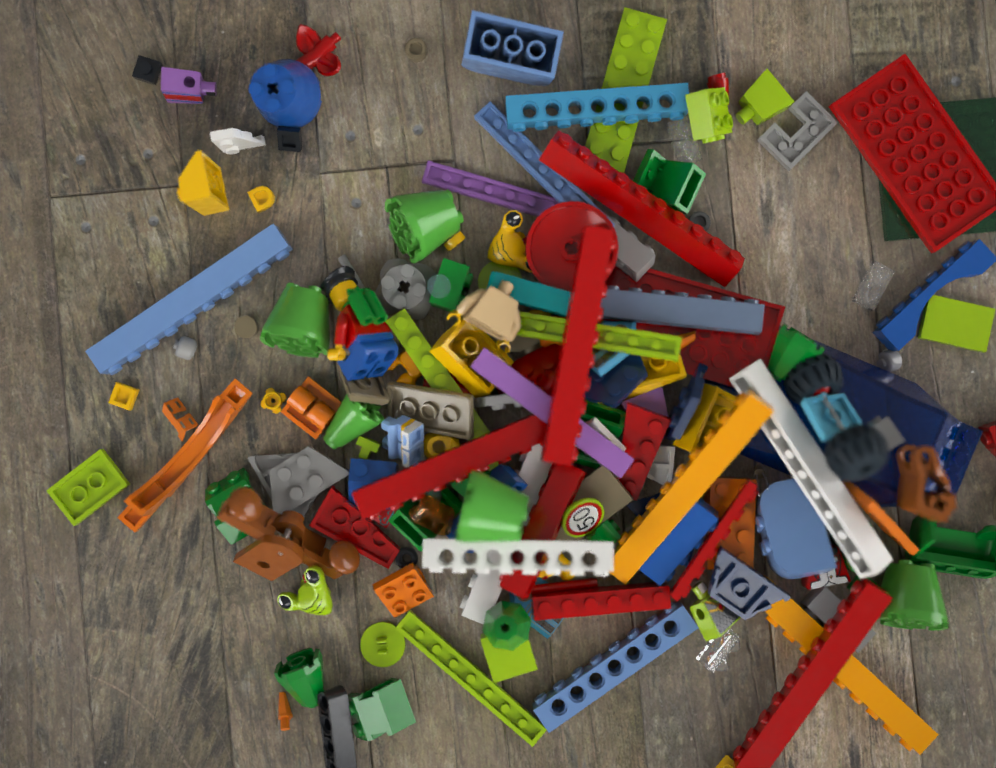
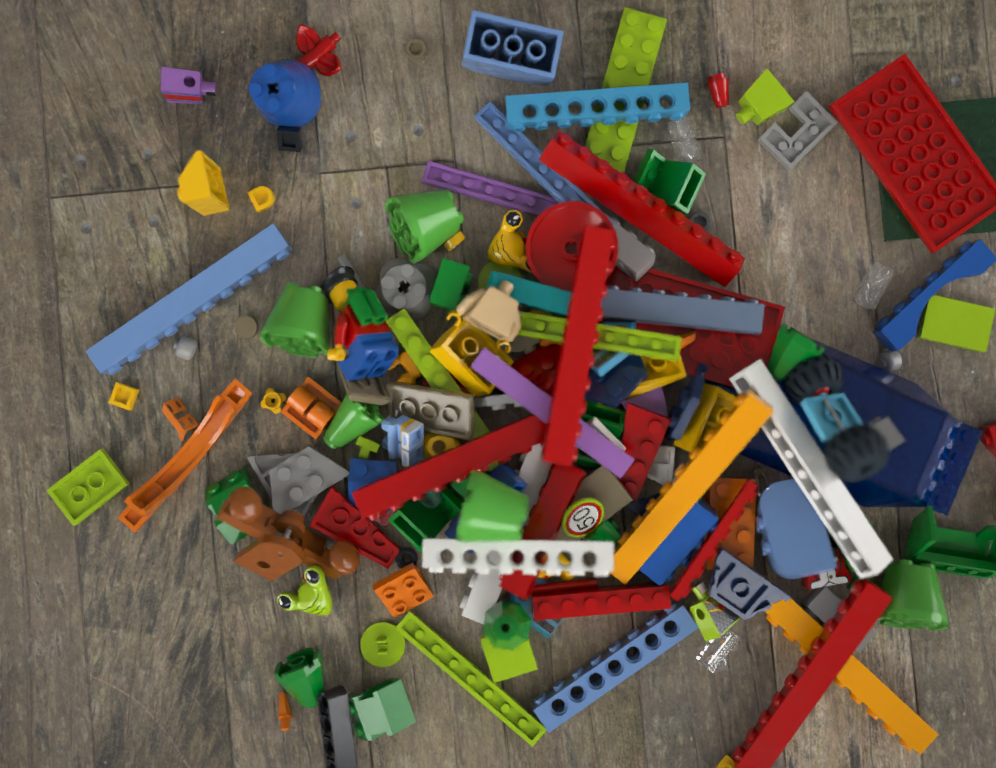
black plate [132,55,163,85] -> none
white wing [210,128,266,154] -> none
clear orange piece [409,495,455,536] -> none
clear light blue tile [427,274,451,299] -> none
lime brick [685,87,733,144] -> none
orange tile [842,480,919,555] -> none
dark orange piece [896,445,956,523] -> none

